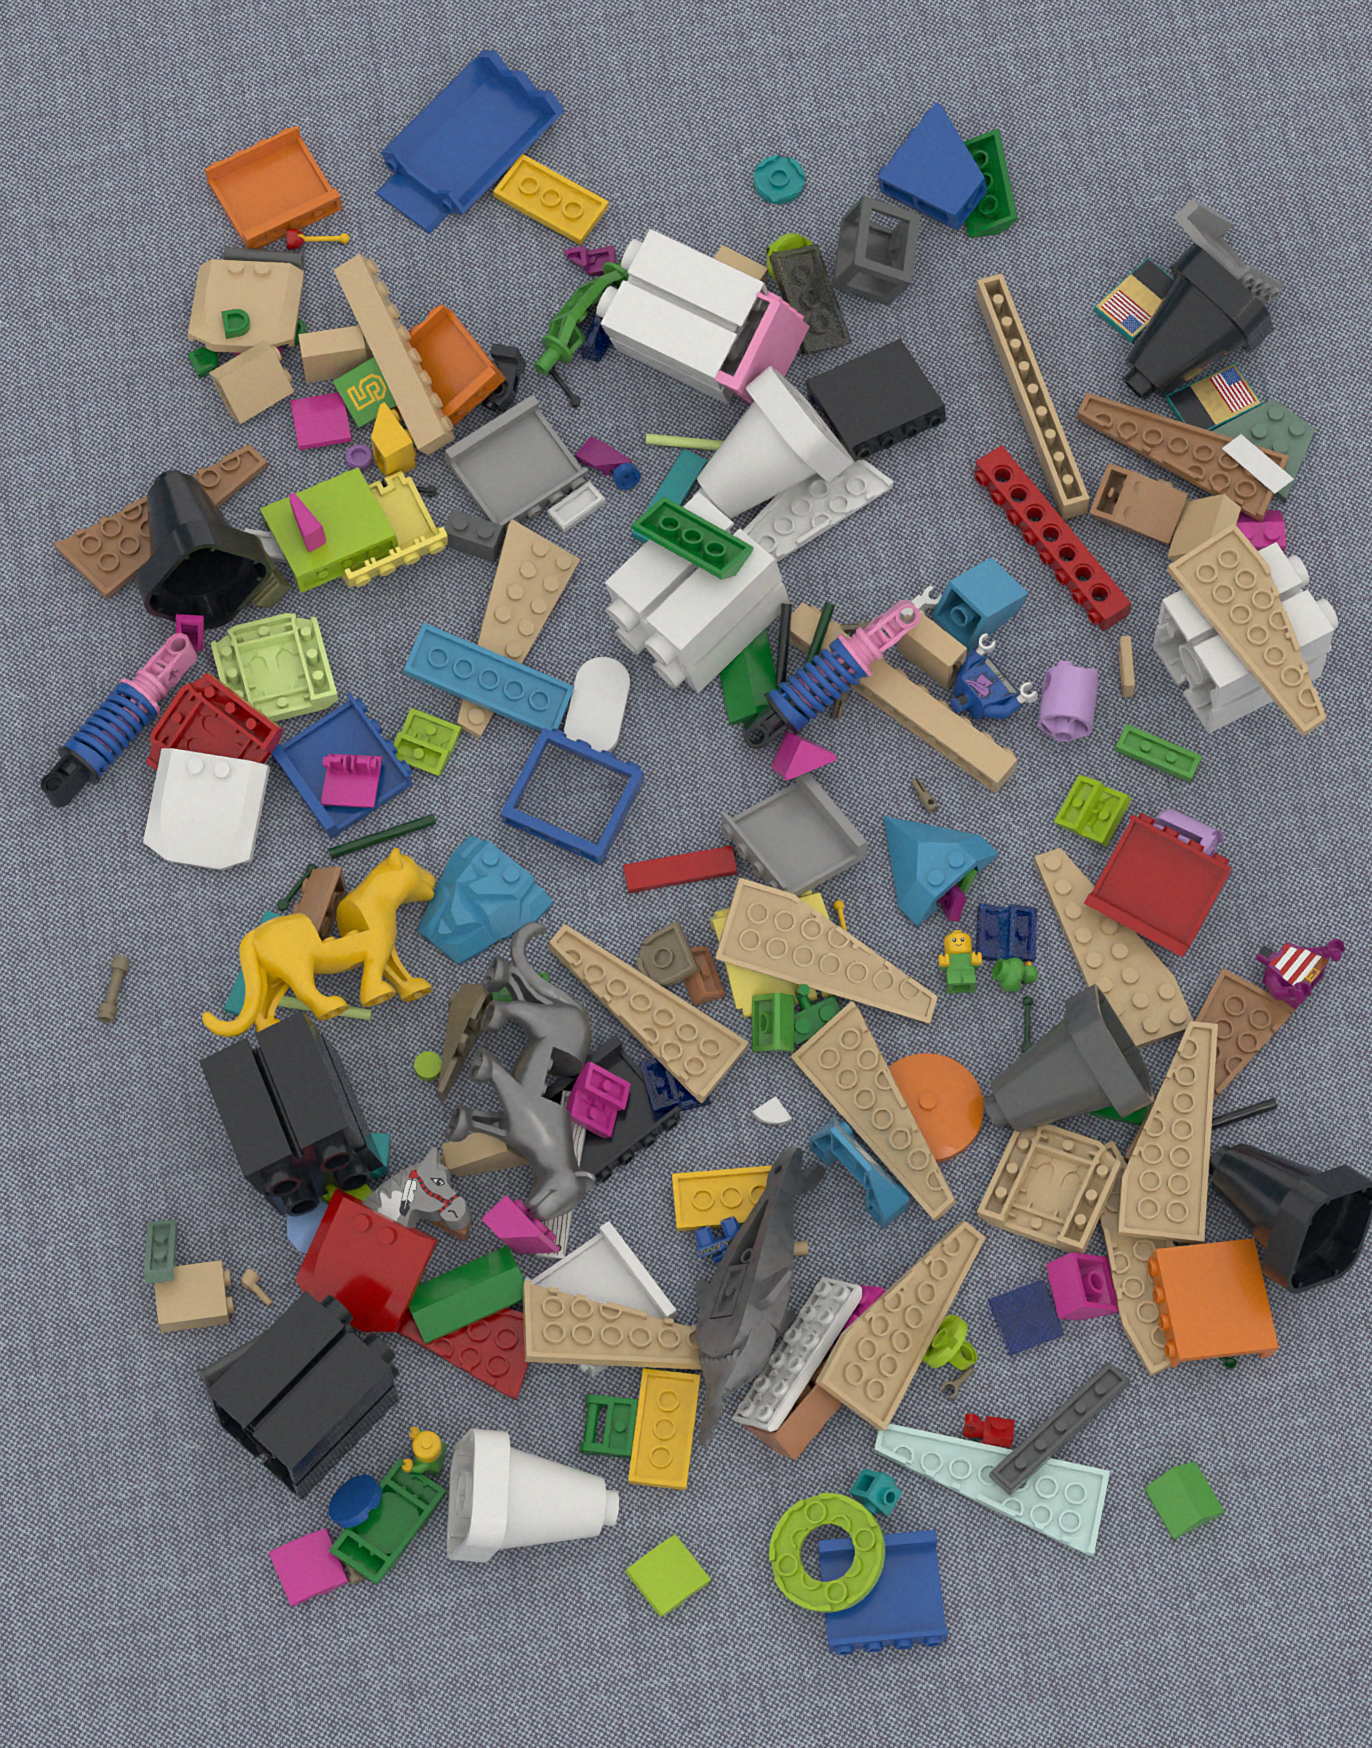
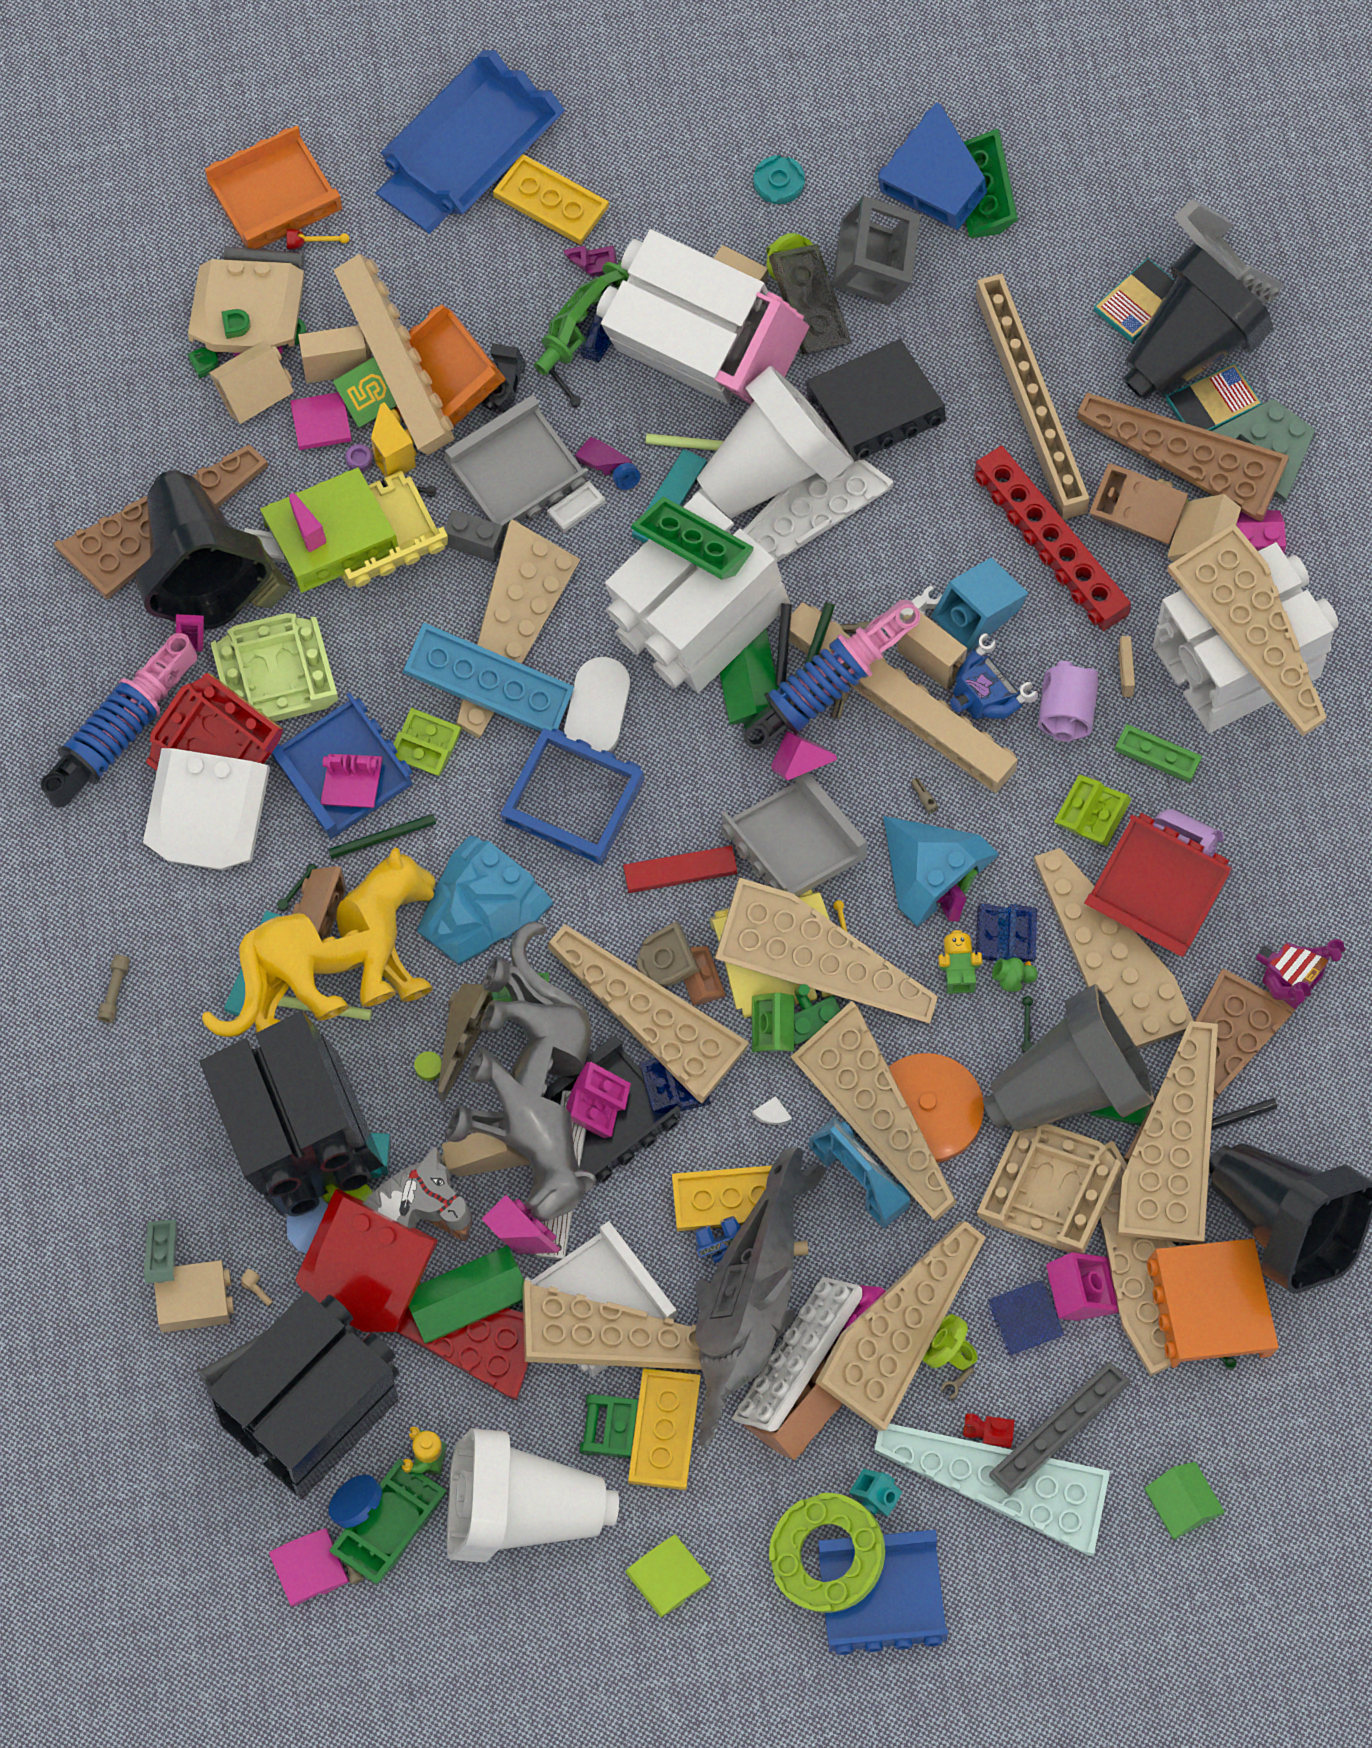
white sticker [1222,434,1294,493] -> none

